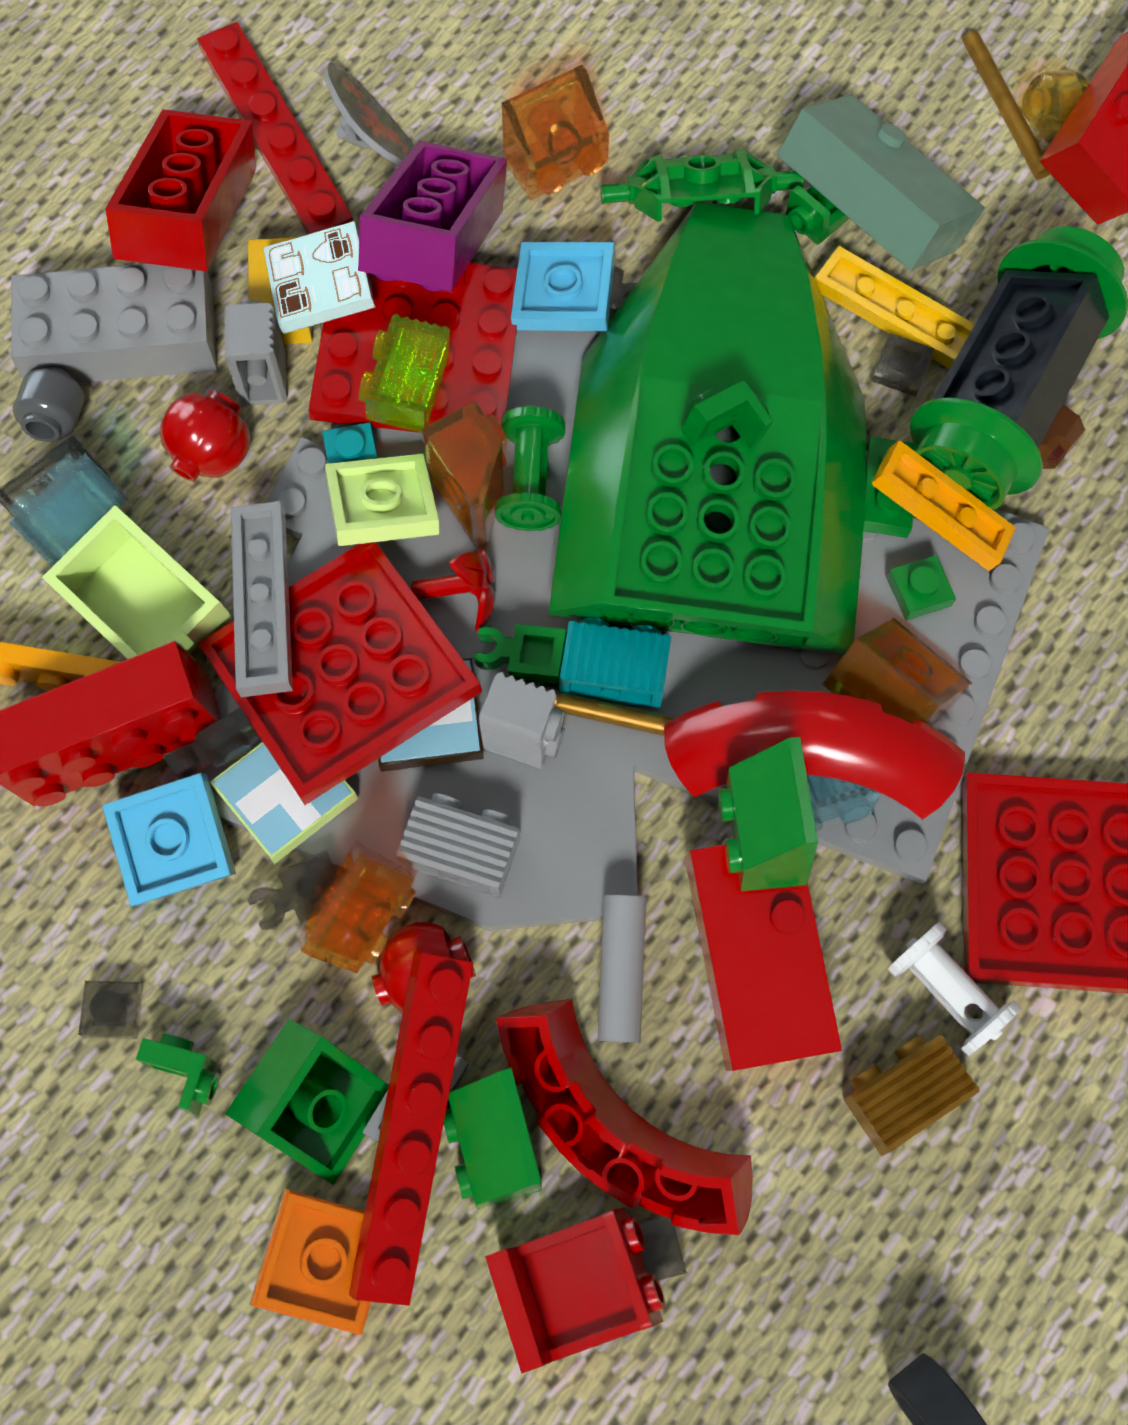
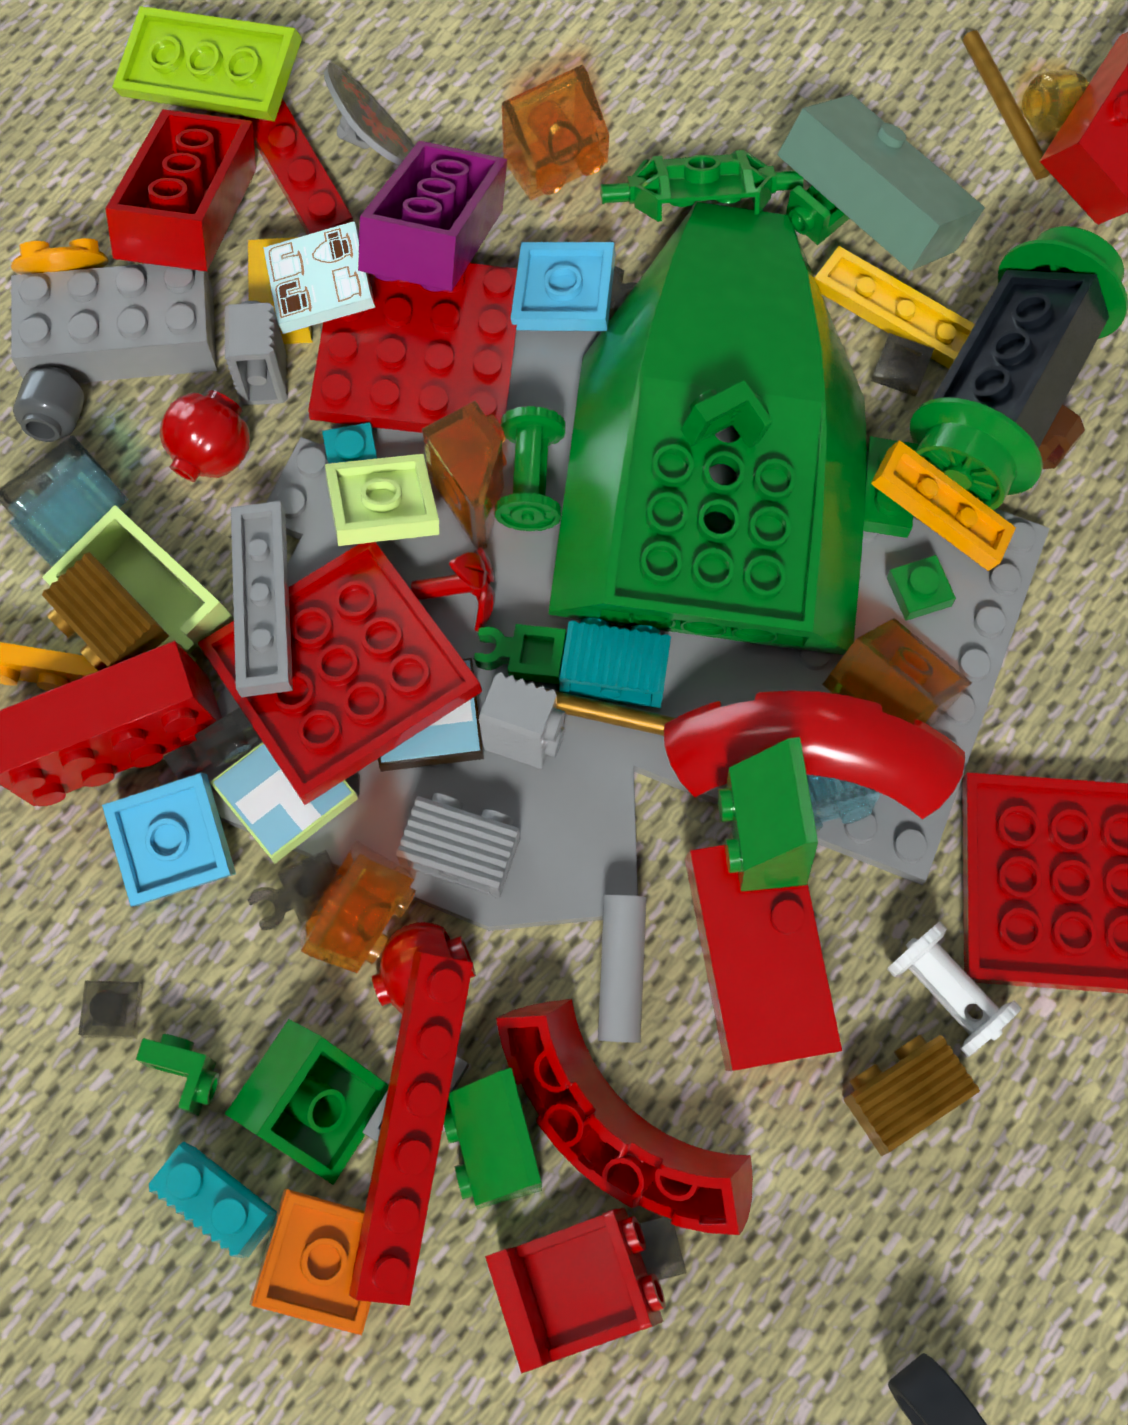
clear neon green brick [359,314,450,434] -> none
none -> light orange dish [11,238,109,275]
none -> pearl gold brick [42,552,169,671]
none -> lime plate [112,6,302,121]
none -> teal brick [149,1141,277,1258]

